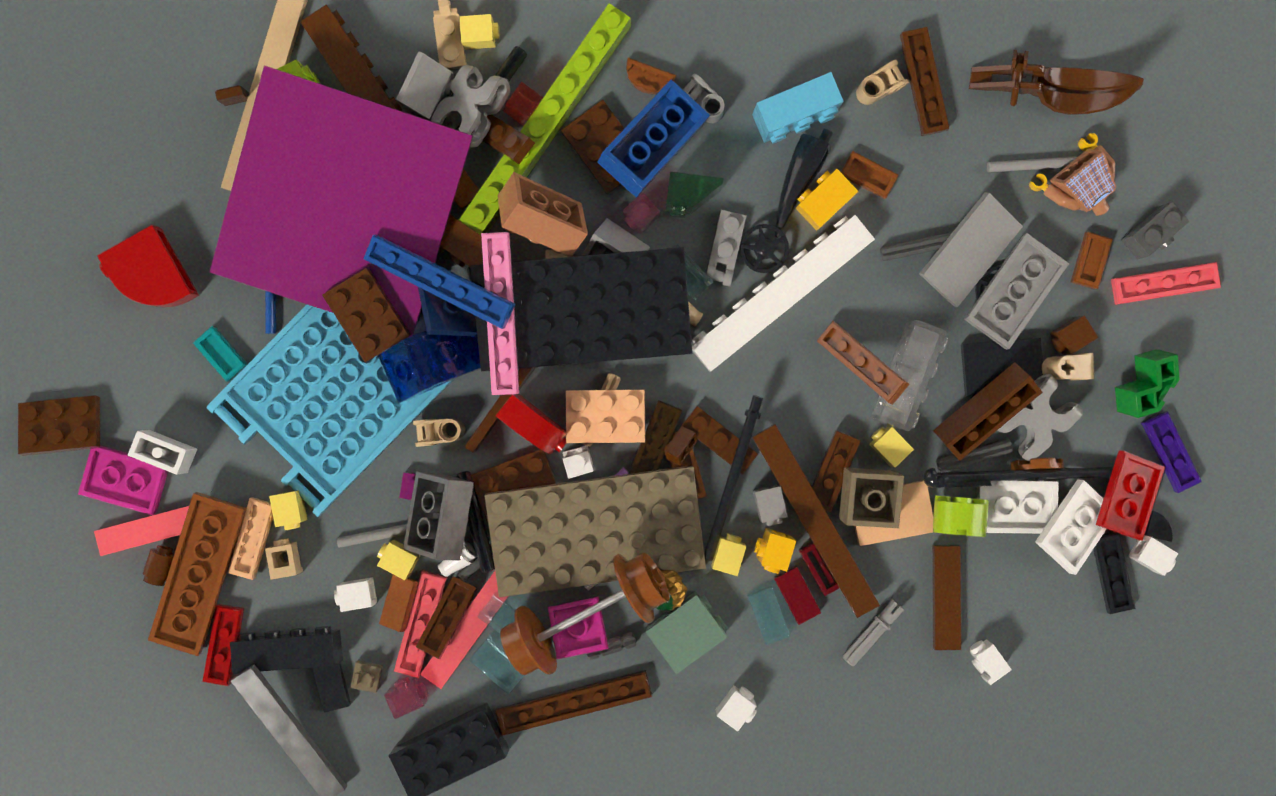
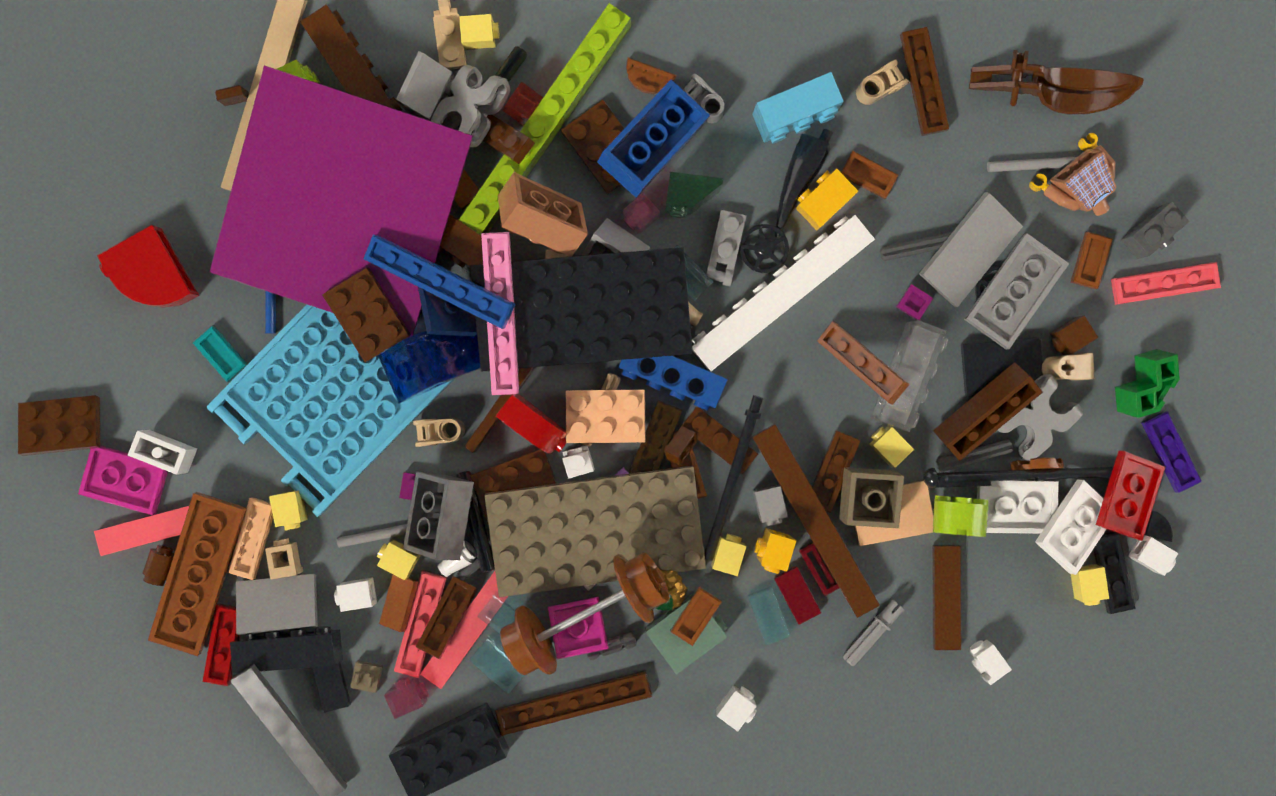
none -> light grey tile [236,574,318,635]
none -> blue brick [619,356,728,411]
none -> dark orange tile [670,586,722,646]
none -> magenta plate [896,284,933,321]
none -> light yellow brick [1071,564,1109,606]

